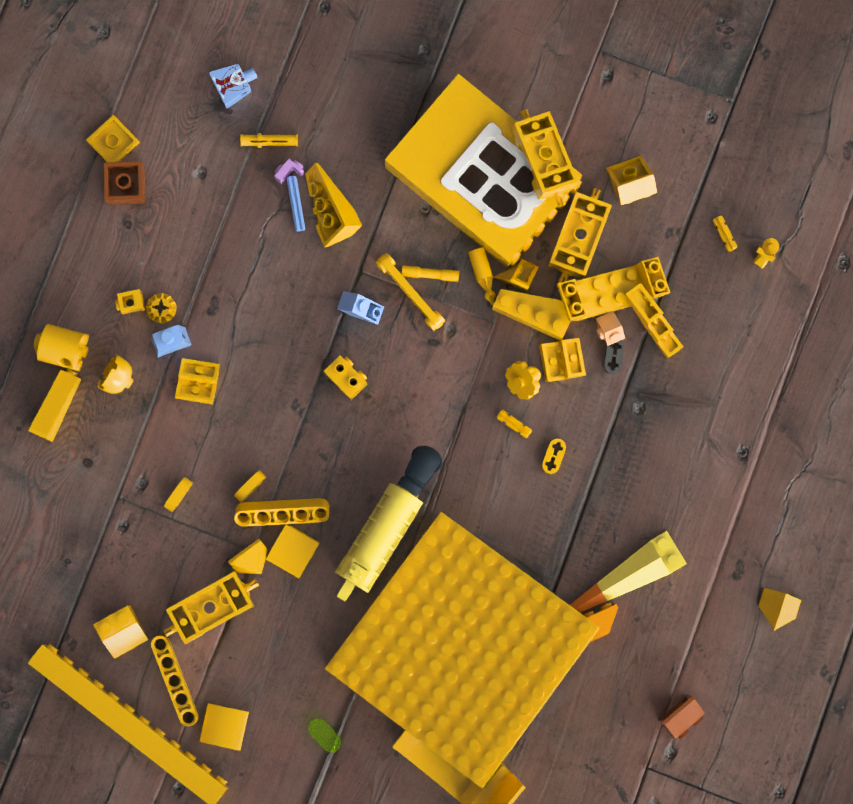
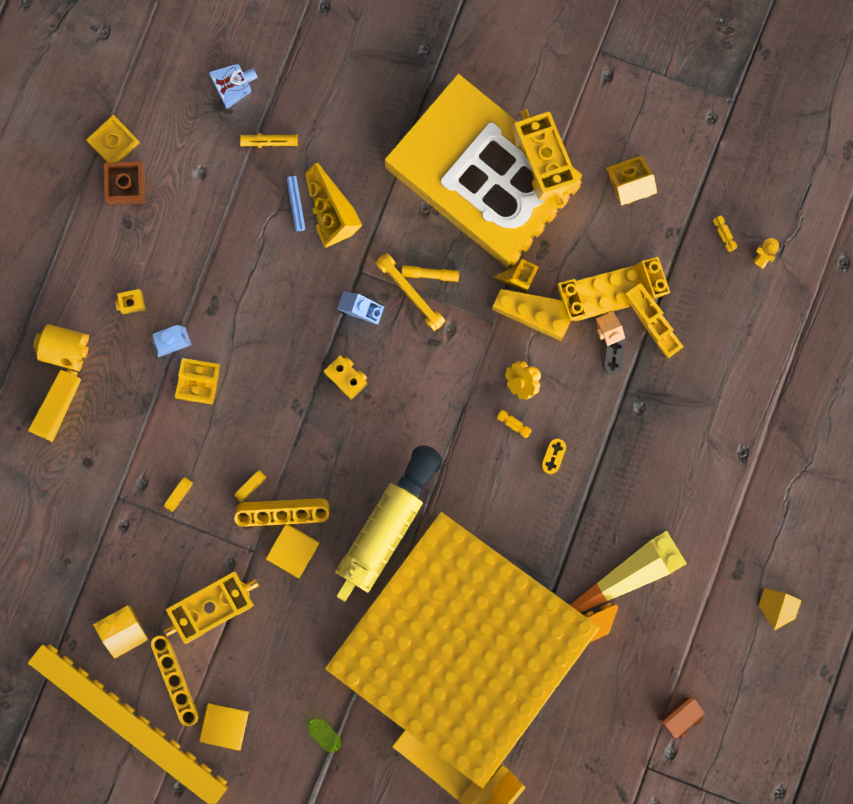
yellow cylinder [98,354,134,394] -> none
yellow gear [146,293,177,324] -> none
yellow slope [228,539,268,574] -> none
lavender bracket [274,159,304,184] -> none
yellow wheel [468,248,496,305] -> none
yellow slope [539,338,586,383] -> none
yellow brick [548,188,612,283] -> none

